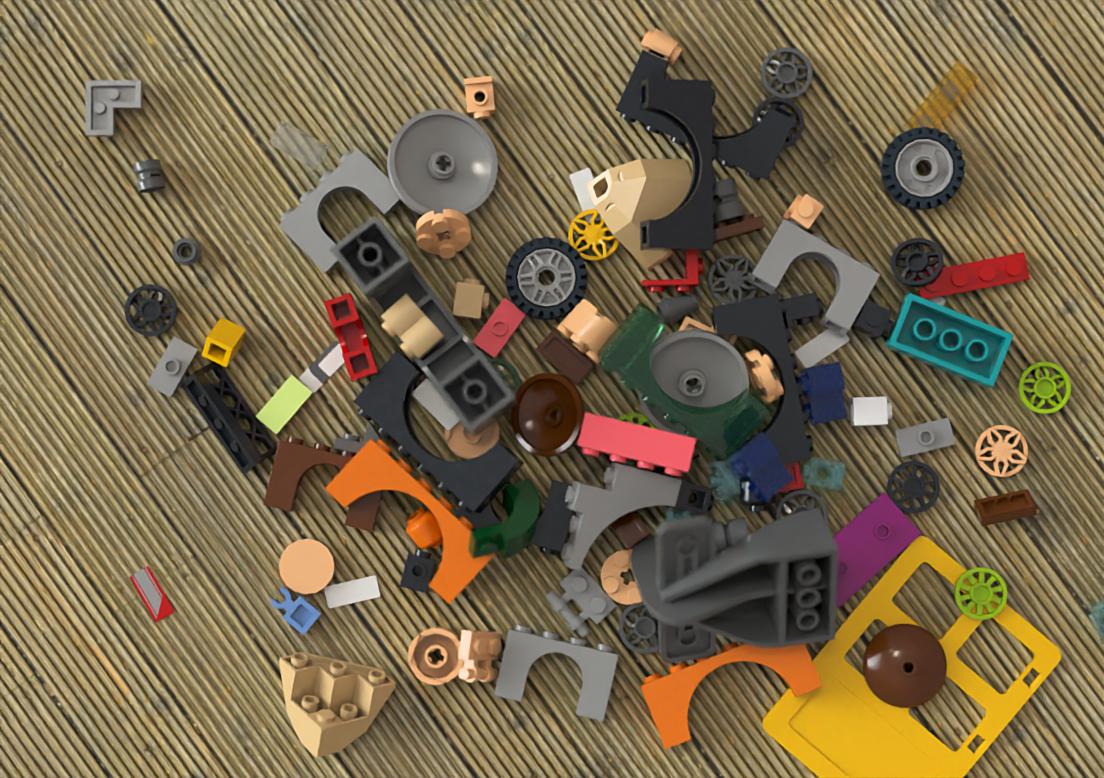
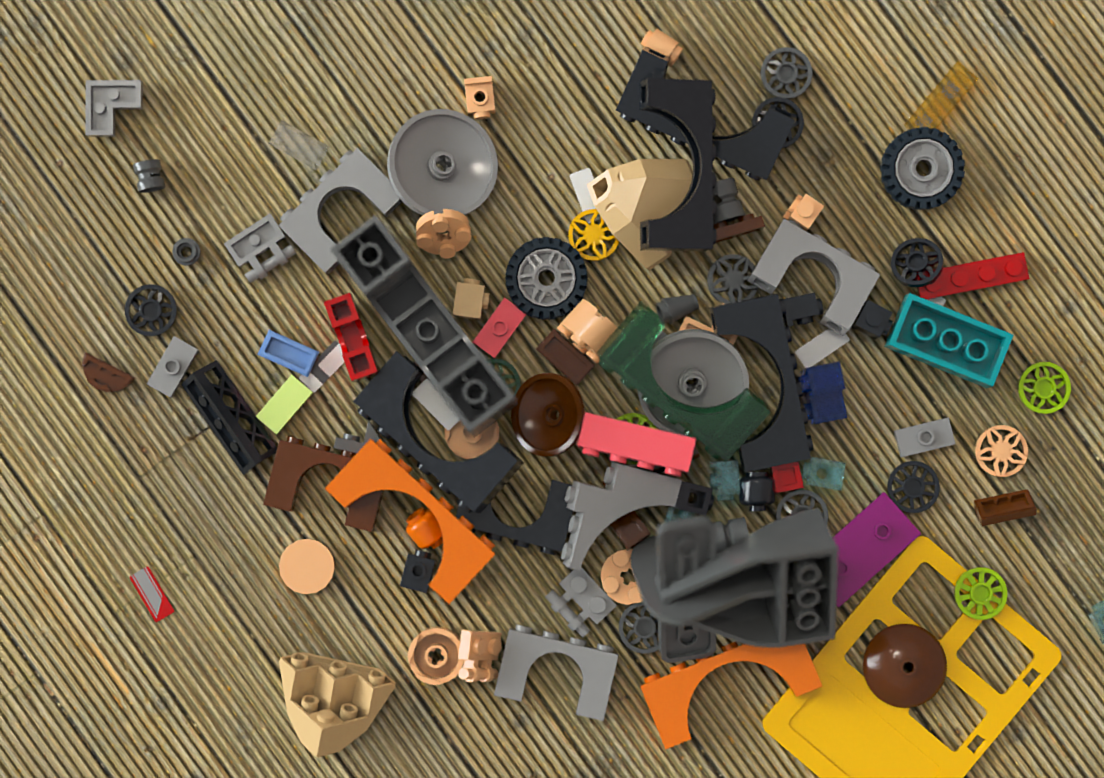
yellow brick [201,317,246,368] -> none
medium blue plate [270,587,322,635] -> none
white sticker [324,575,380,608] -> none
tan brick [381,294,445,359] -> none
dark green arch [469,479,540,559] -> none
red bracket [642,251,703,293] -> none
clear blue brick [729,432,794,501] -> none
light nougat plate [743,349,784,404] -> none
white brick [850,396,892,426] -> none
none -> reddish brown tile [82,352,136,393]
none -> light grey plate [224,214,296,284]
none -> medium blue tile [257,330,319,377]

